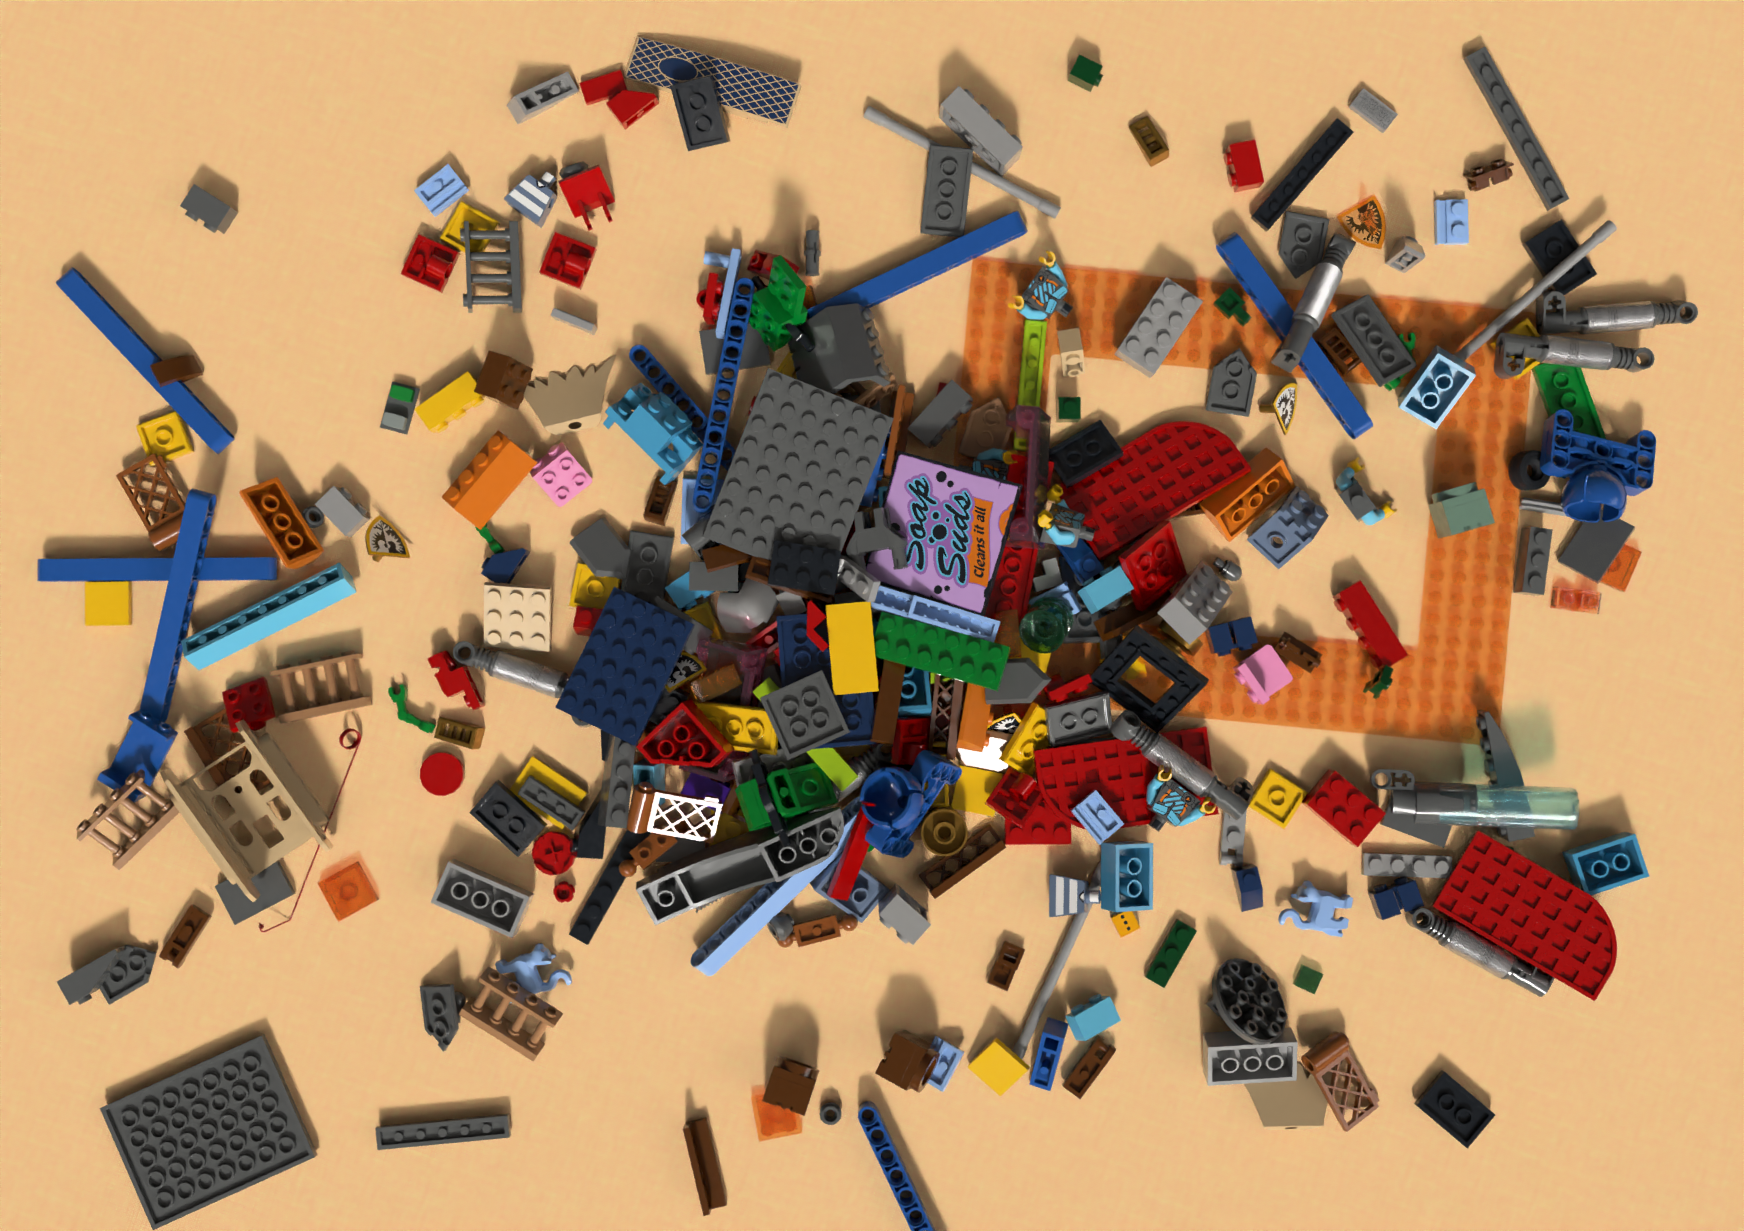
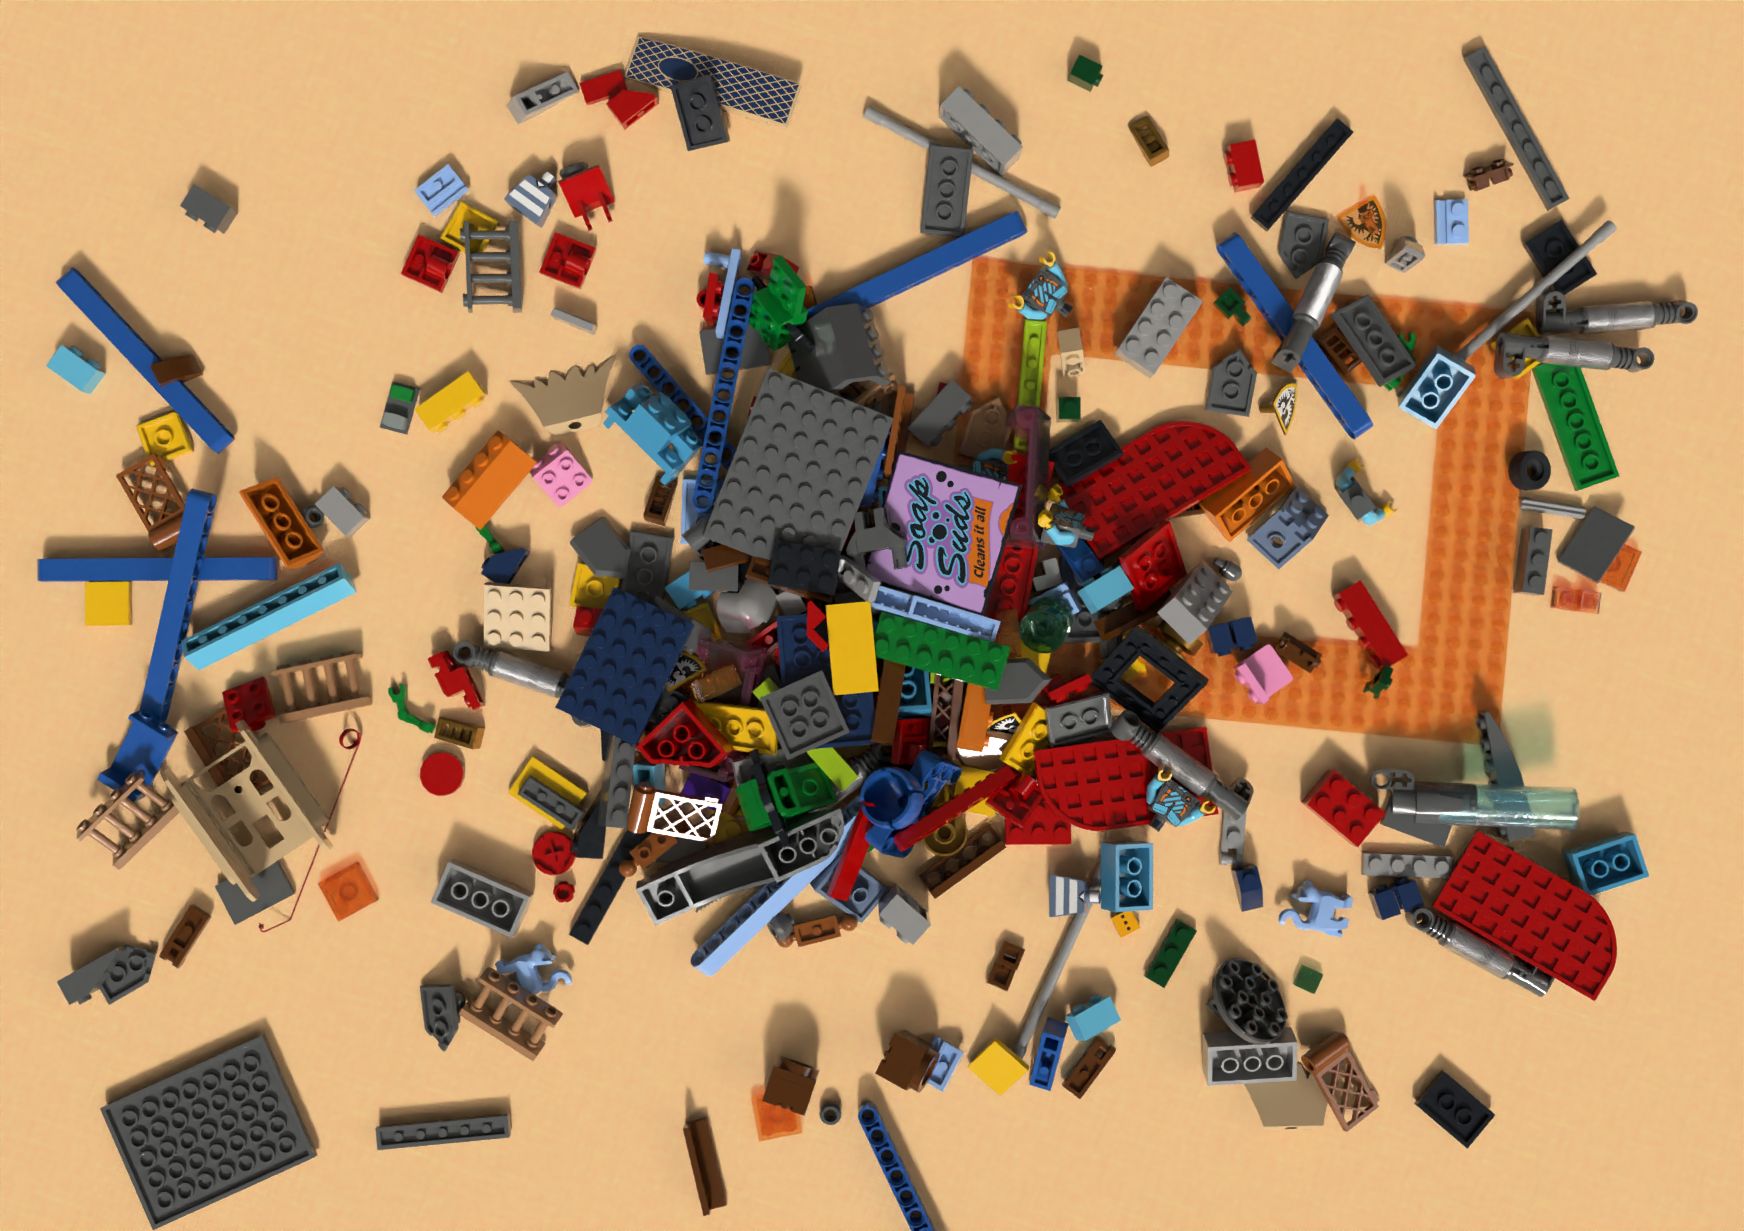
shield [365,515,410,562] -> none
black plate [469,780,547,857] -> none
reddish brown brick [474,350,533,410] -> none
dark grey pin [804,230,821,276] -> none
light blue plate [1070,789,1124,845] -> none
yellow tile [1248,768,1308,829] -> none
light grey tile [1349,88,1398,133] -> none
sand green piece [1428,482,1495,538] -> none
blue beam [1540,409,1656,523] -> none
none -> medium azure brick [46,345,106,395]
none -> red piece [894,765,1016,852]

